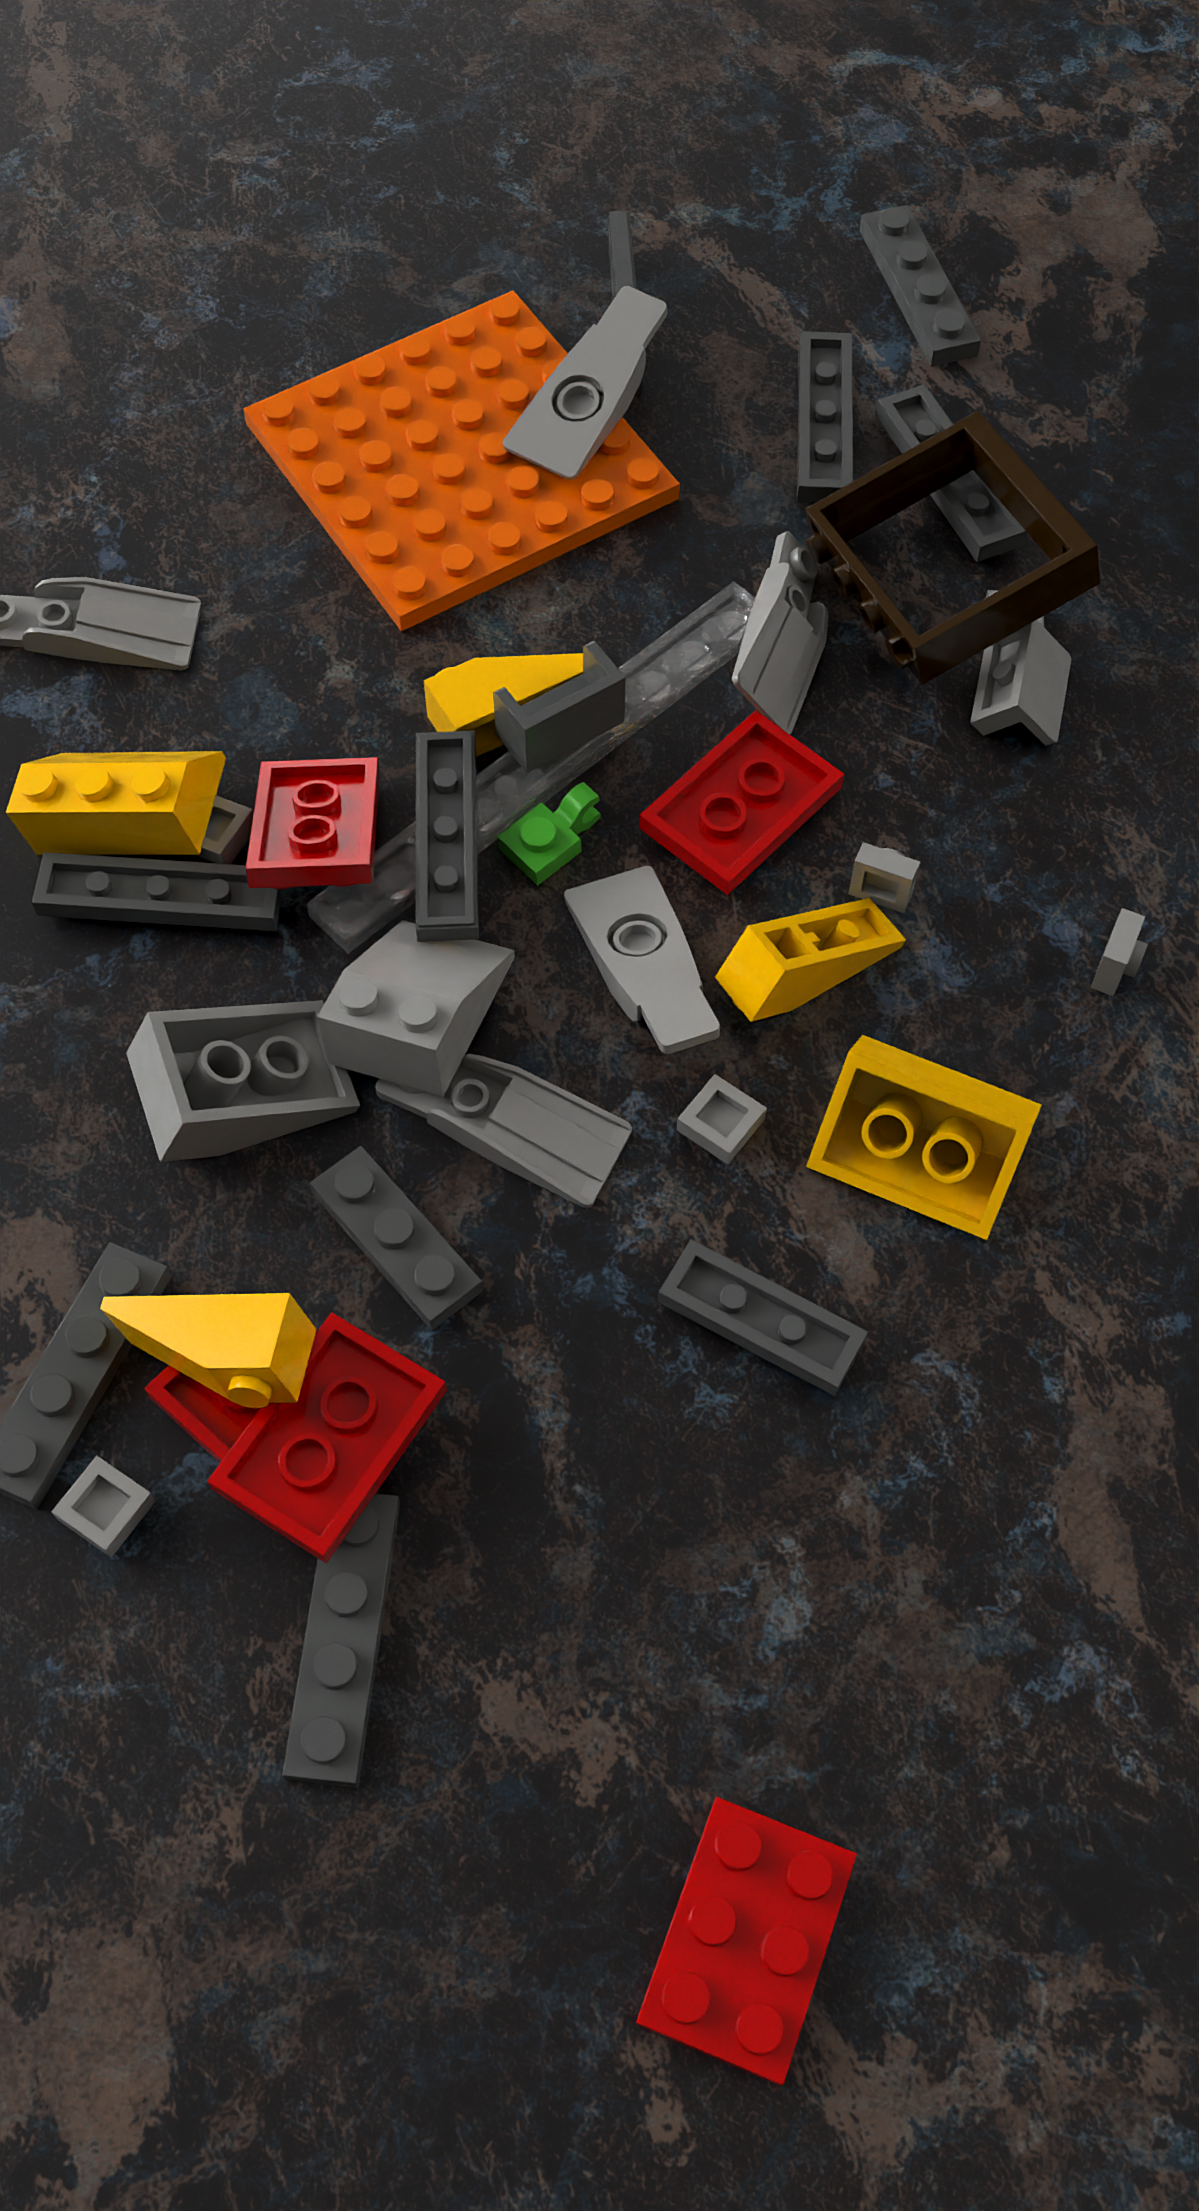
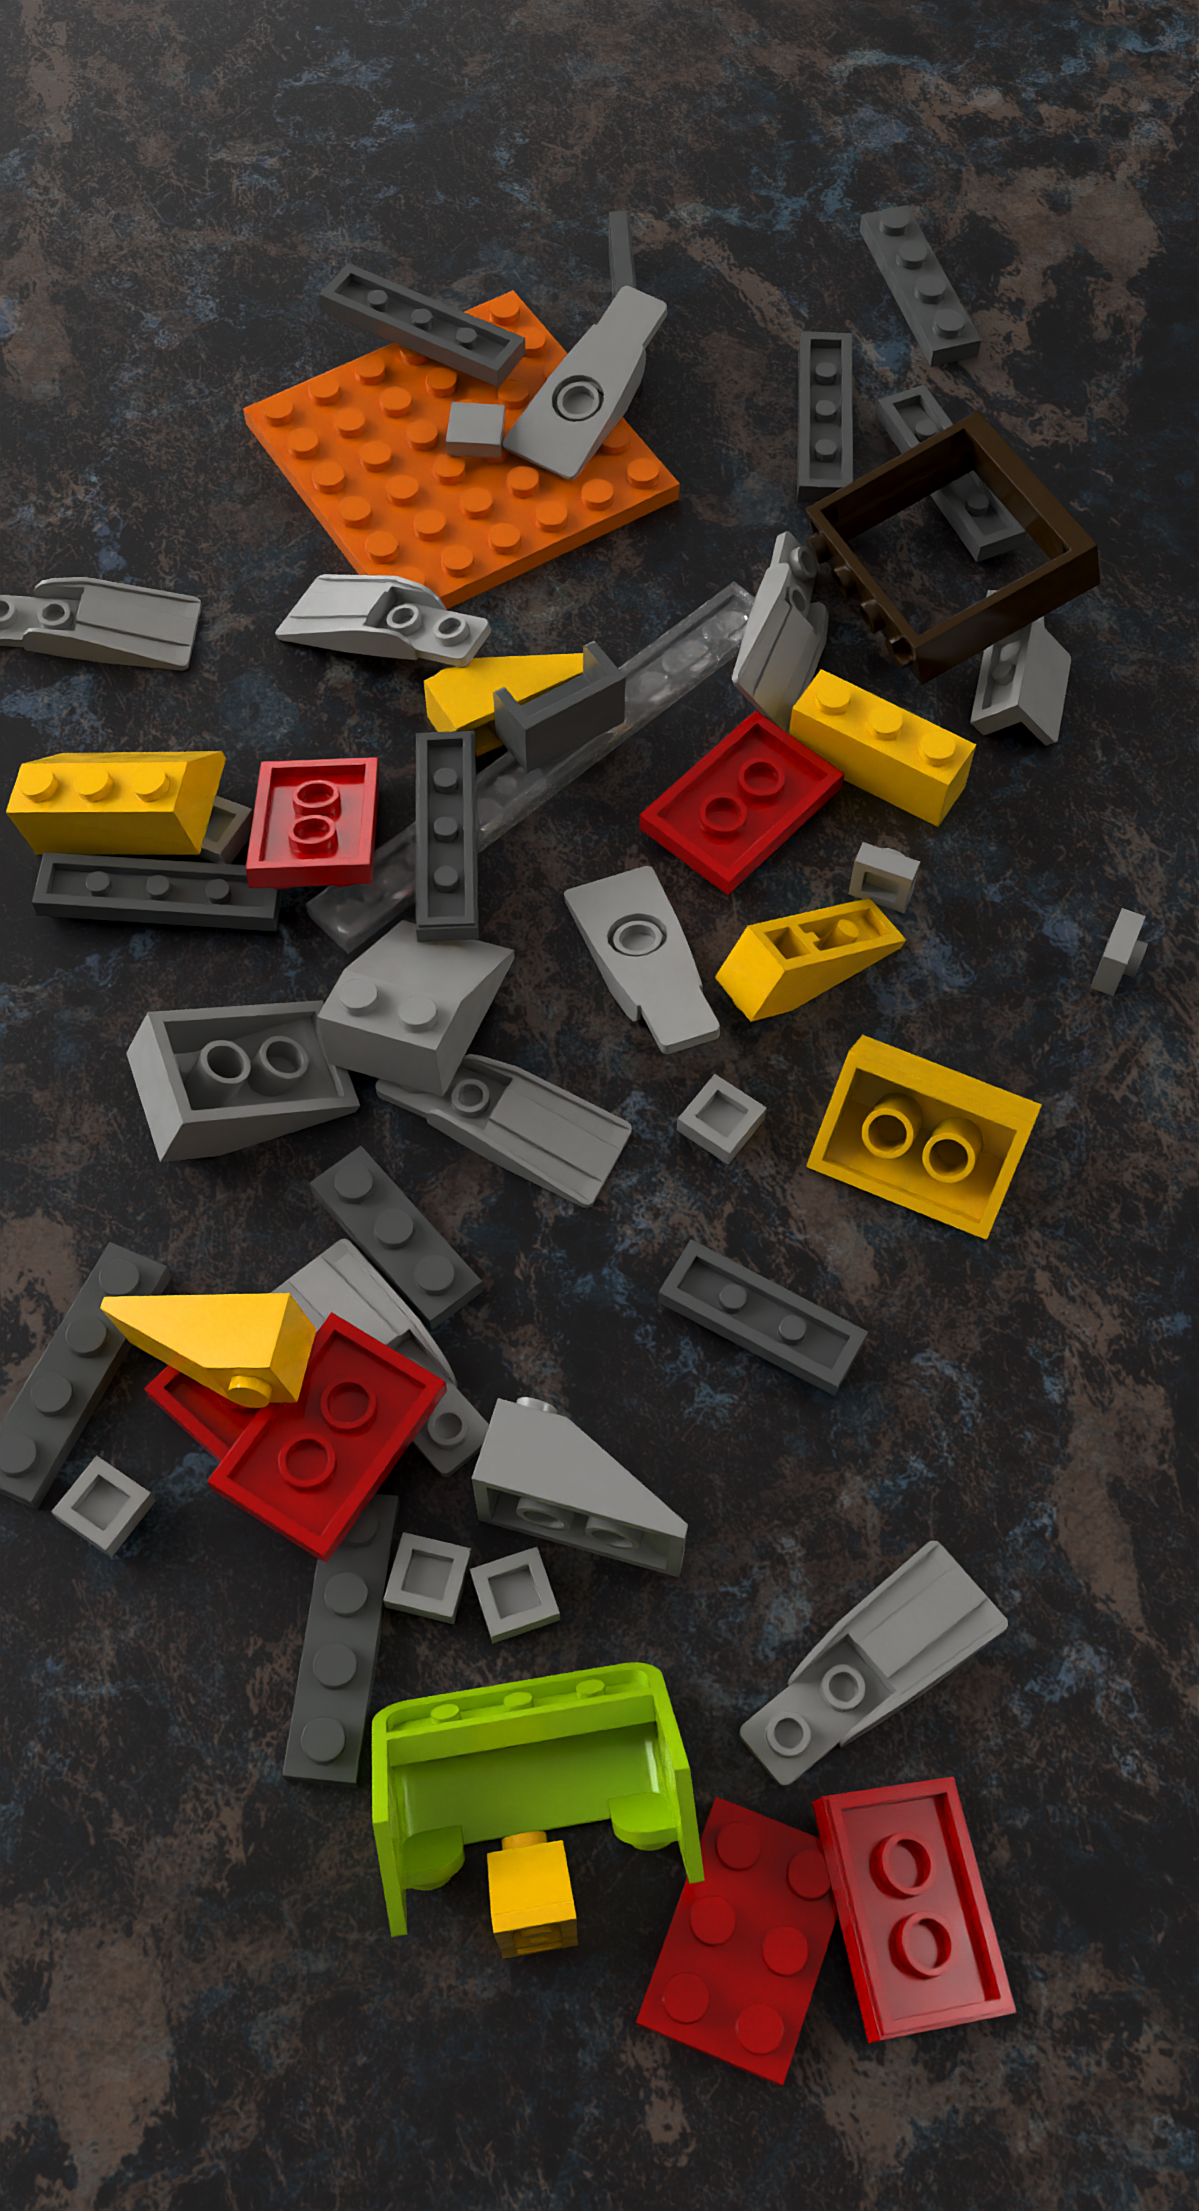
bright green plate [497,782,601,886] -> none
none -> light grey piece [271,1239,489,1477]
none -> light grey piece [275,574,491,667]
none -> dark grey plate [319,263,526,387]
none -> lime windscreen [372,1662,705,1937]
none -> light grey plate [383,1532,473,1624]
none -> light grey tile [446,402,506,459]
none -> light grey plate [470,1547,560,1643]
none -> light grey slope [472,1397,688,1577]
none -> yellow slope [487,1831,578,1959]
none -> light grey piece [739,1541,1008,1788]
none -> yellow brick [789,669,976,827]
none -> red tile [812,1776,1017,2044]

